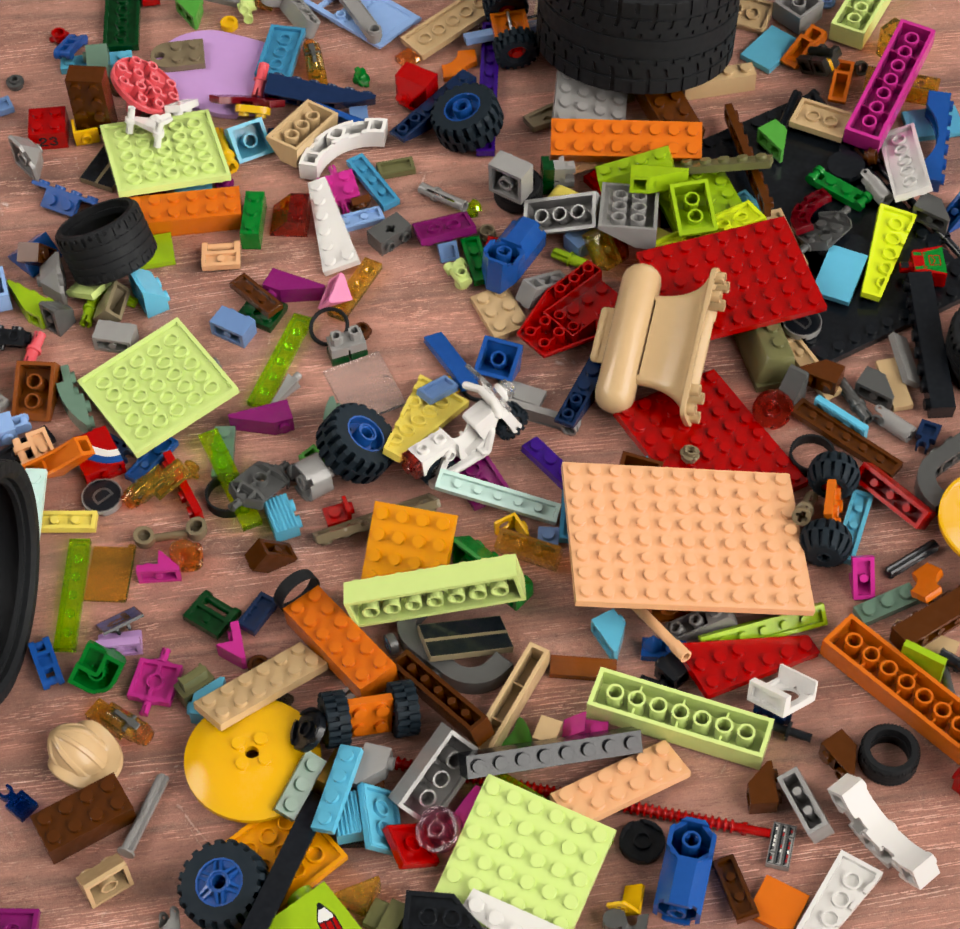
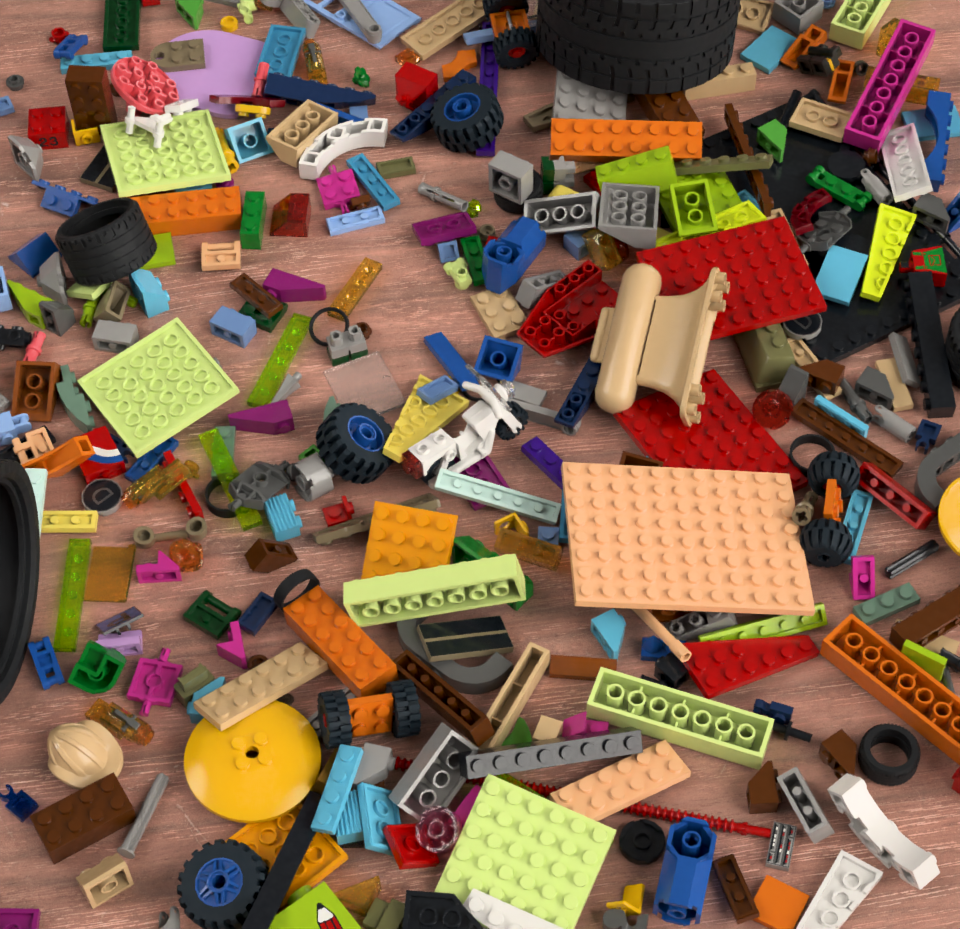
slope [17,242,57,267] -> none
sand green brick [83,43,112,84] -> none
plate [273,751,327,822] -> none
black tile [290,707,326,753] -> none
white wing [308,177,361,276] -> none
bright pink slope [318,272,353,310] -> none
dark grey brick [367,212,412,256] -> none
dark grey tile [383,633,399,656] -> none
lime axle [551,248,588,267] -> none
lime slope [629,164,689,194] -> none
dark tan plate [680,445,700,464] -> none
white panel [747,664,818,718] -> none
orange tile [910,562,943,604] -> none

